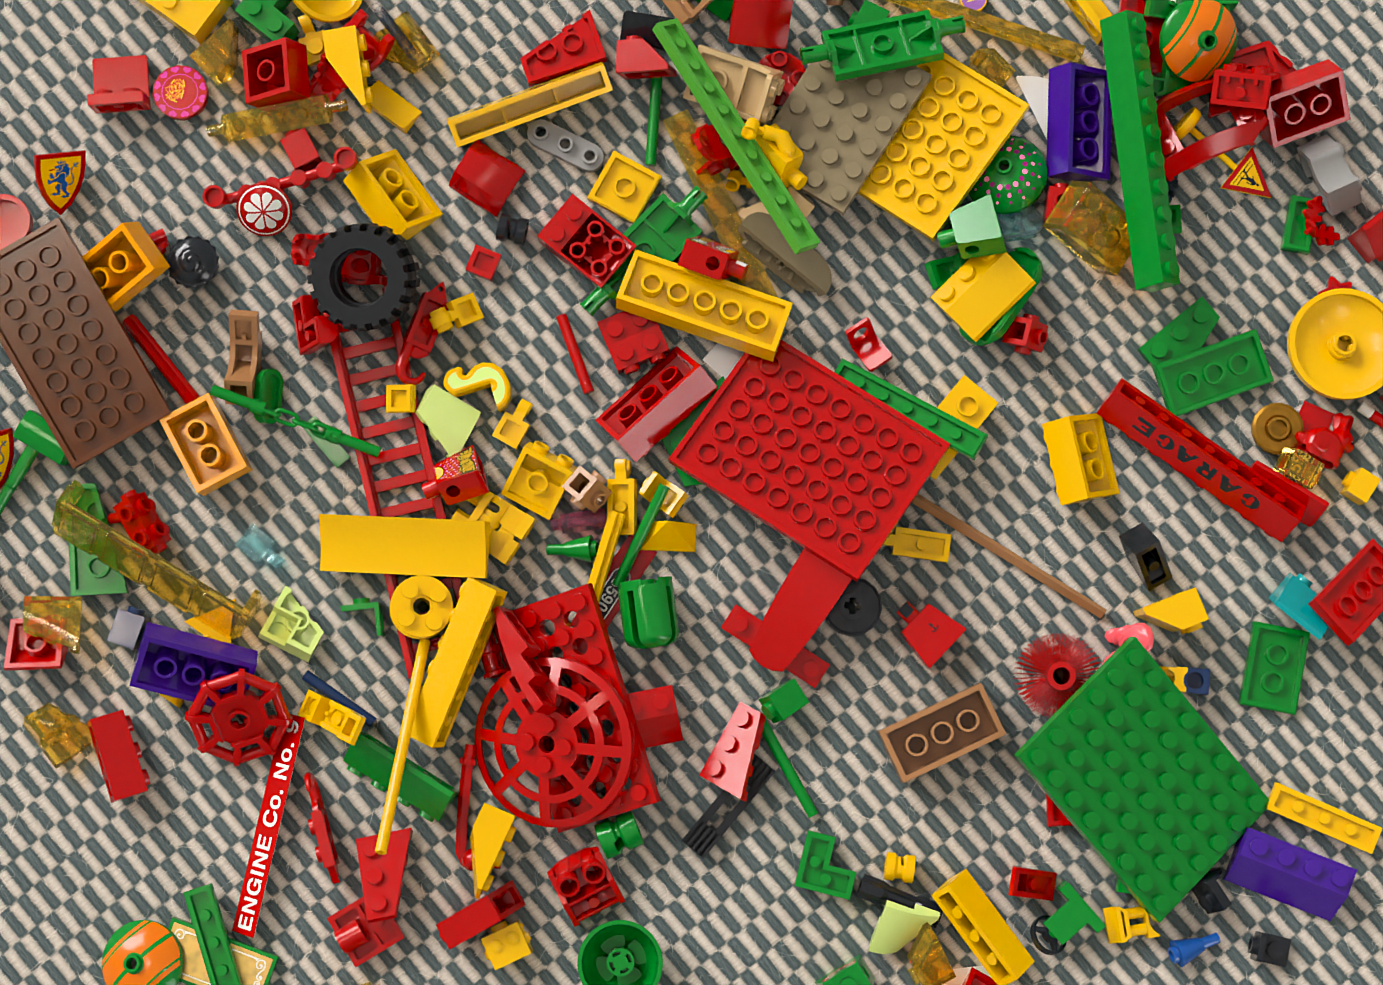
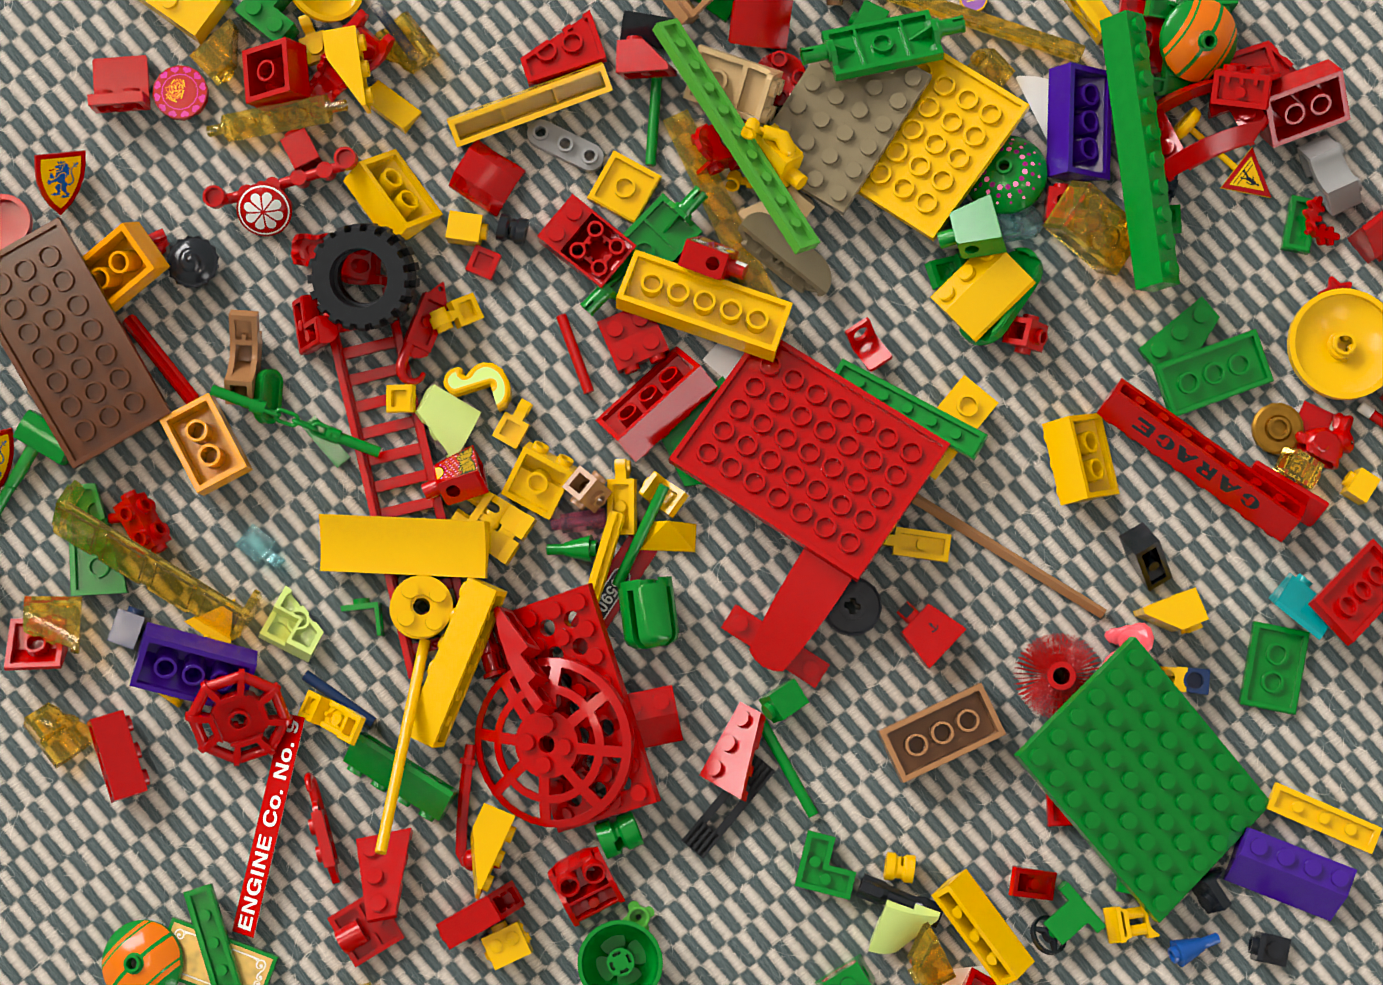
none -> yellow brick [445,210,489,247]
none -> bright green plate [623,901,655,930]

